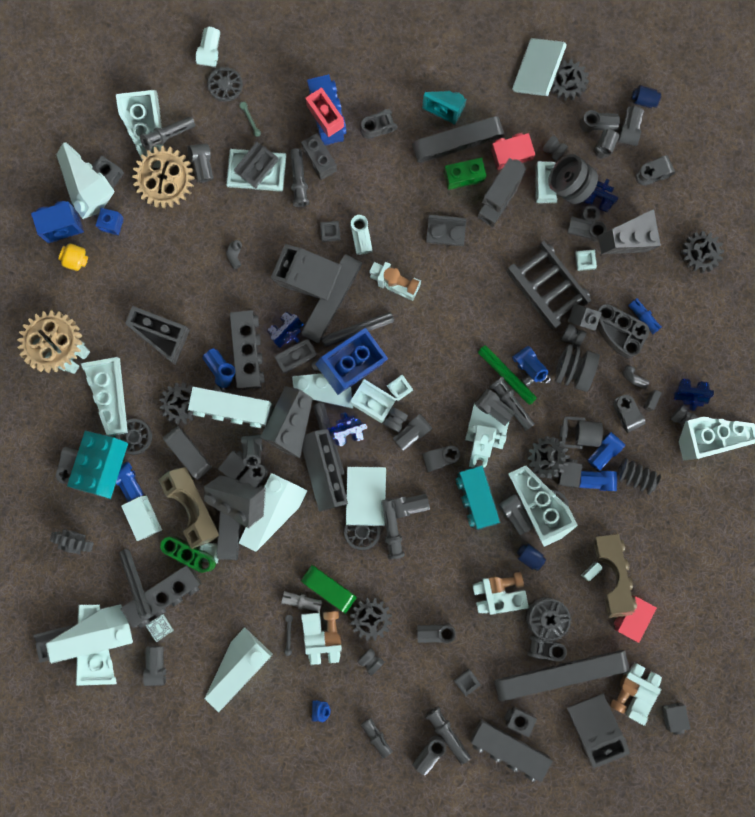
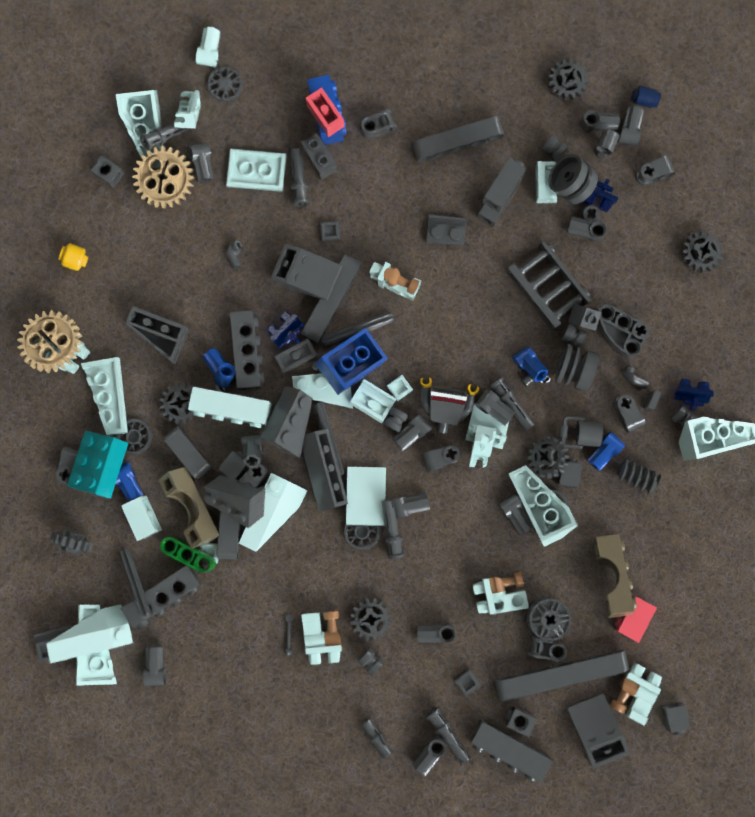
blue brick [31,201,84,244] -> none
light aqua wedge [56,142,115,219] -> none
blue brick [96,208,124,236] -> none
light aqua tile [146,614,174,642] -> none
light aqua wedge [205,627,273,712] -> none
dark grey plate [233,142,279,189] -> none
sand green hinge [240,102,261,137] -> none
light grey pin [281,591,322,612] -> none
green beam [300,565,357,613] -> none
blue plate [312,700,330,722] -> none
clear blue hips [327,412,367,446] -> none
light aqua piece [351,215,373,255] -> none
teal slope [422,91,467,125] -> none
green brick [444,158,486,190] -> none
teal brick [455,466,500,529] -> none
green axle [478,345,537,405] -> none
coral brick [491,133,535,170] -> none
light aqua tile [512,38,566,96] -> none
dark blue brick [516,543,546,571] -> none
light aqua tile [575,249,597,271] -> none
blue piece [579,471,617,491] -> none
light aqua tile [581,562,603,581] -> none
wedge [598,209,661,254] -> none
blue pin [628,298,662,335] -> none
none -> light aqua hinge [174,90,201,128]
none -> dark grey torso [420,377,479,433]

